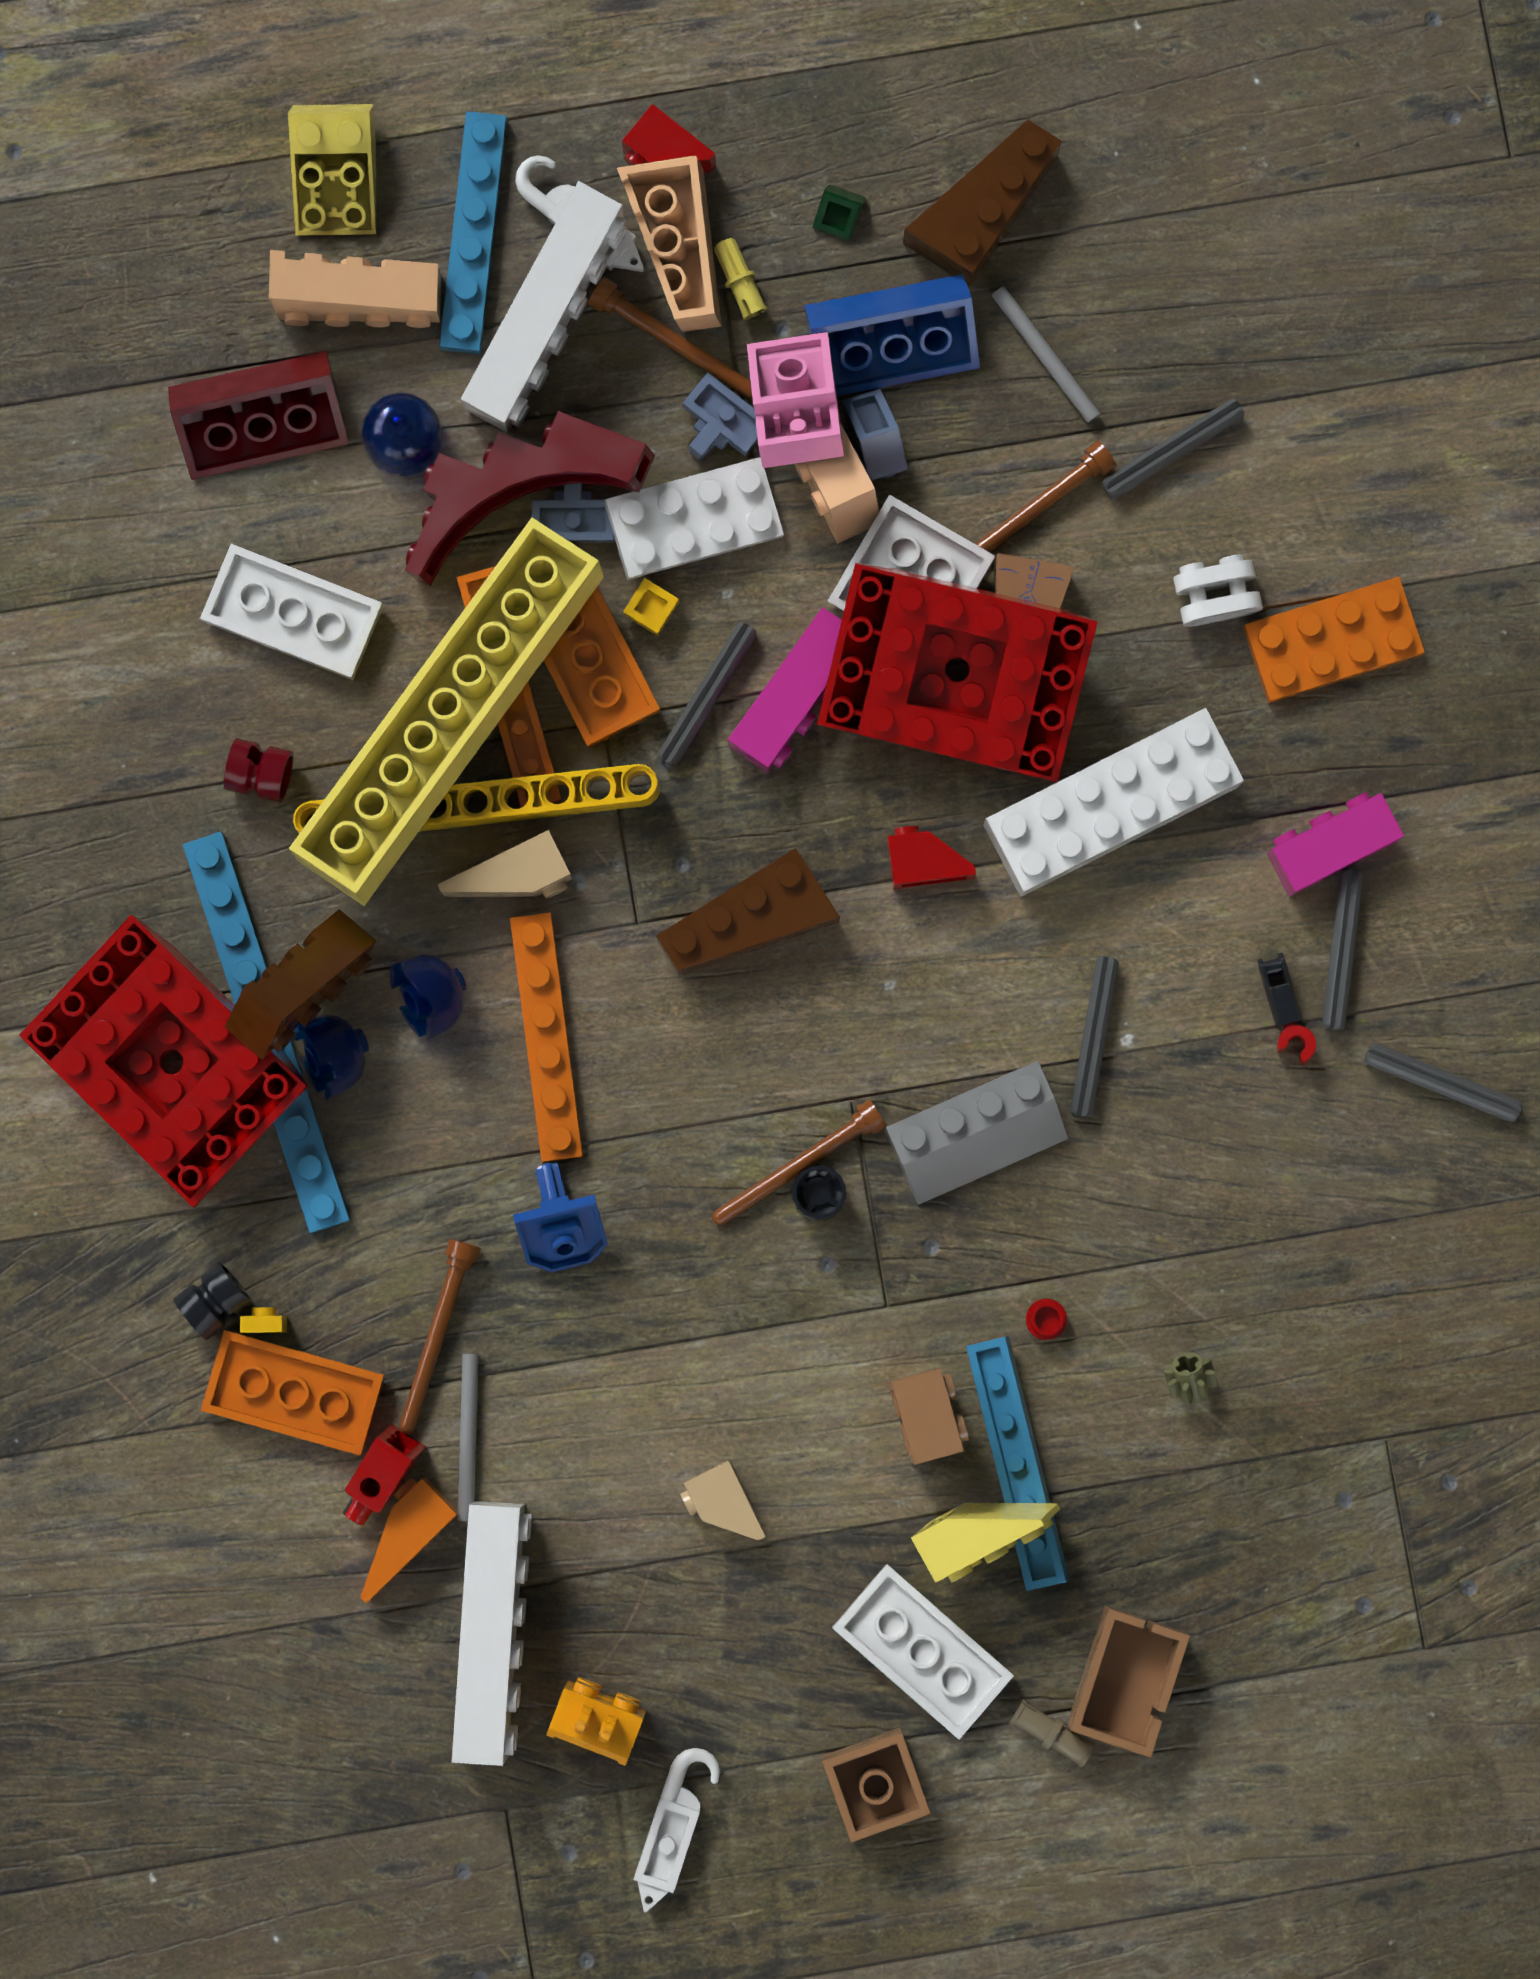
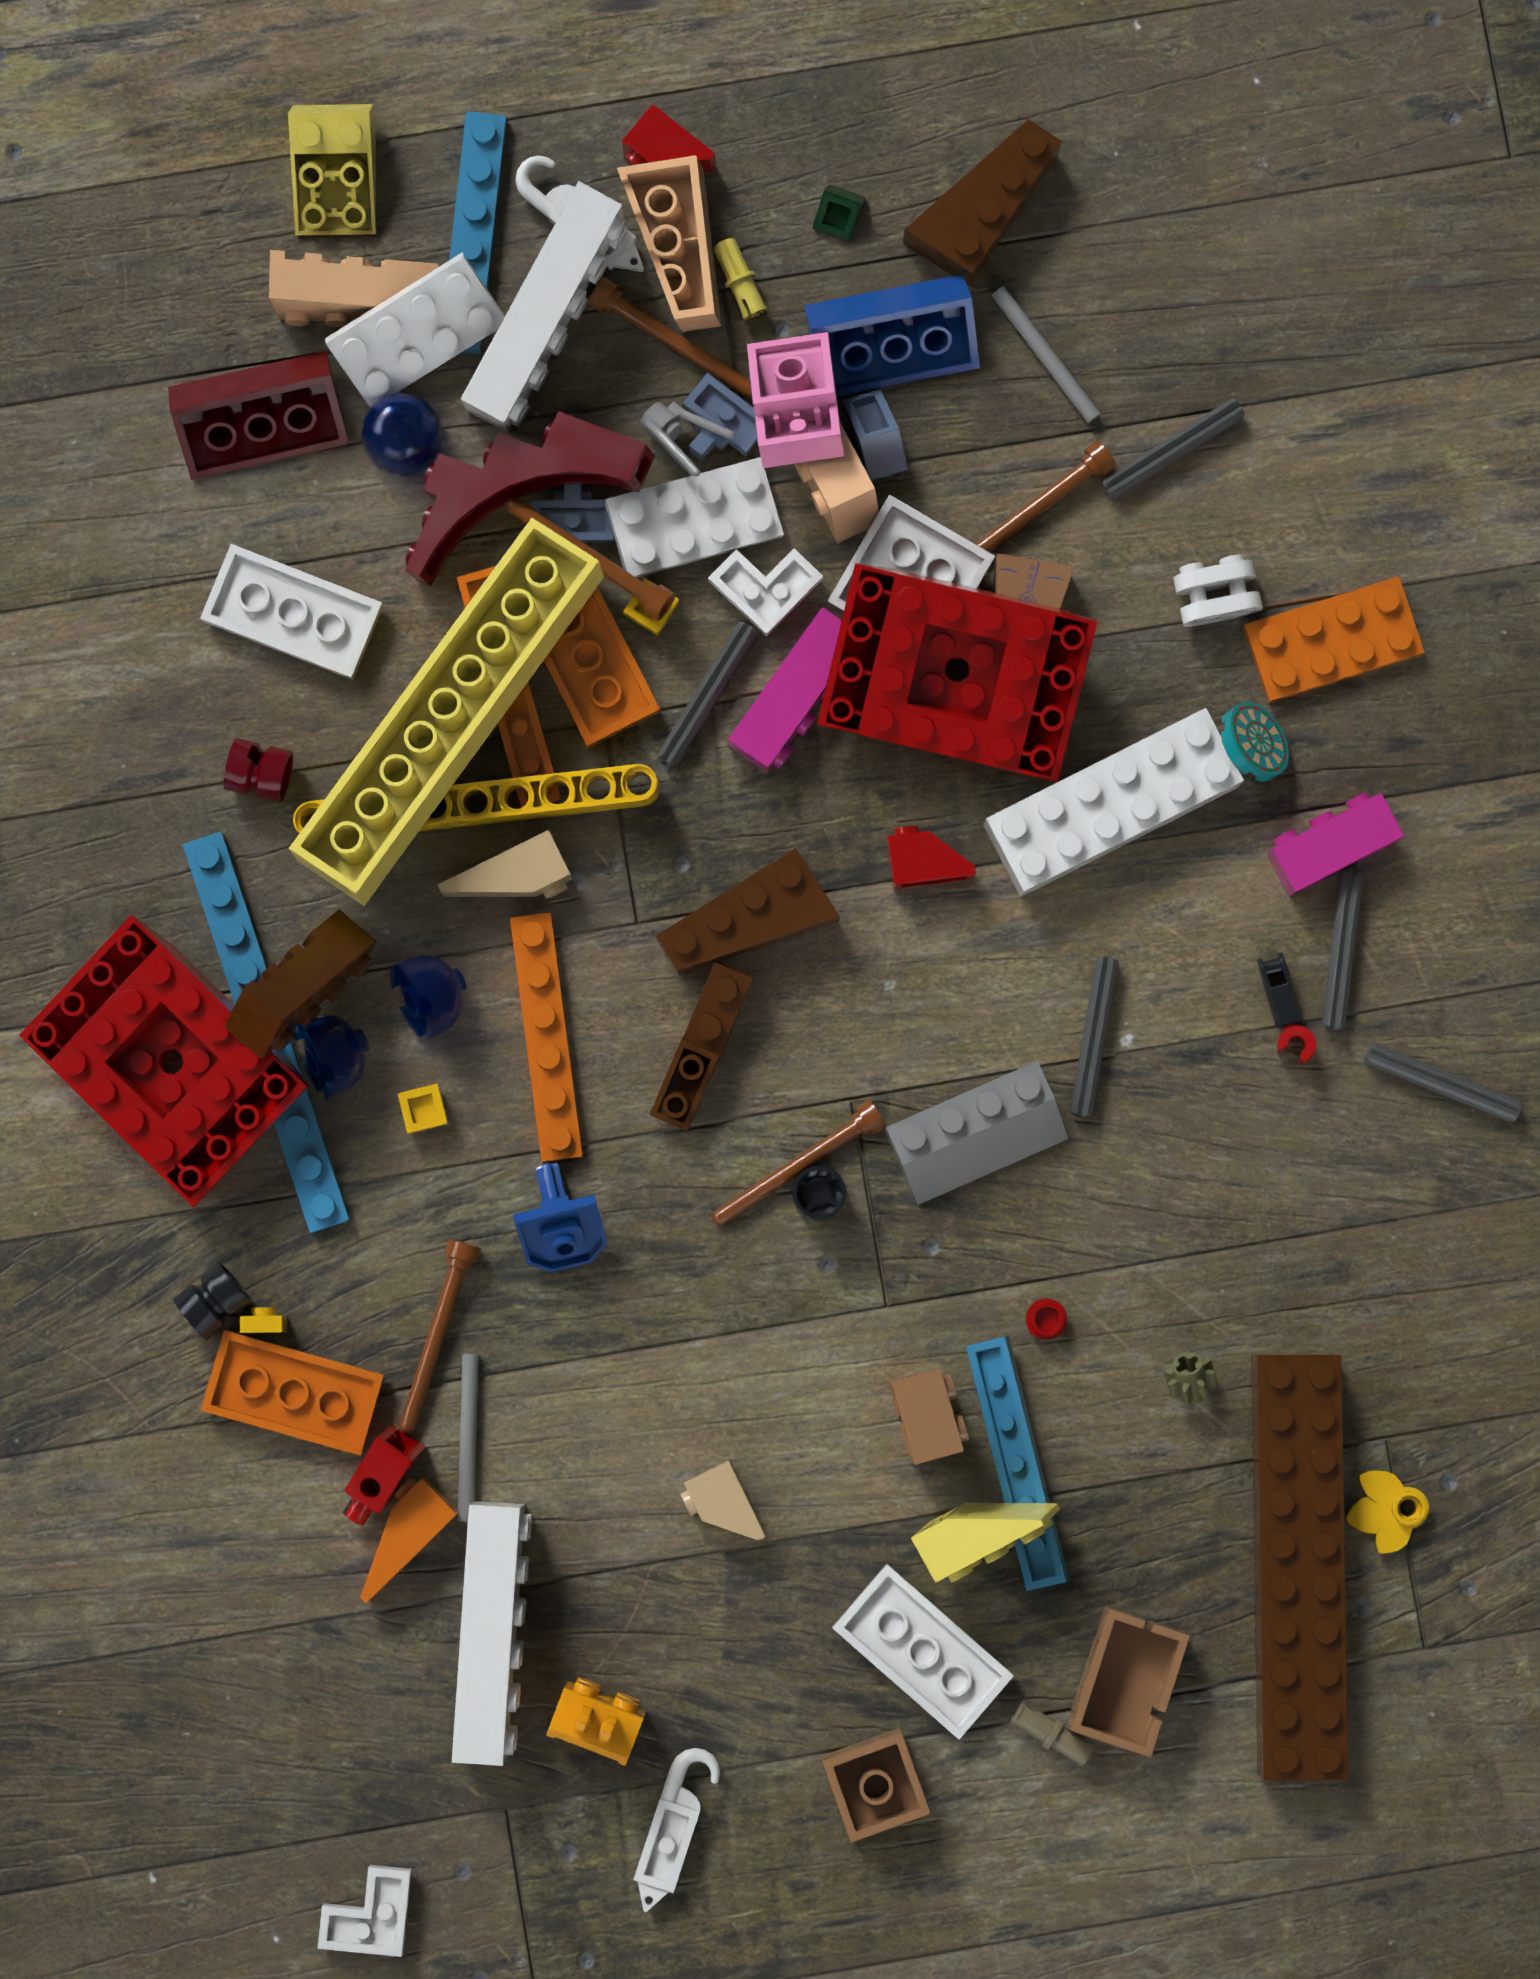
none -> white plate [318,1865,412,1957]
none -> white plate [325,252,505,408]
none -> yellow plate [398,1083,449,1134]
none -> dark orange piece [505,498,676,621]
none -> light grey plant [640,402,735,477]
none -> reddish brown slope [650,960,754,1131]
none -> white plate [708,549,823,637]
none -> teal tile [1221,701,1289,782]
none -> reddish brown brick [1251,1355,1348,1780]
none -> yellow plate [1346,1470,1429,1554]

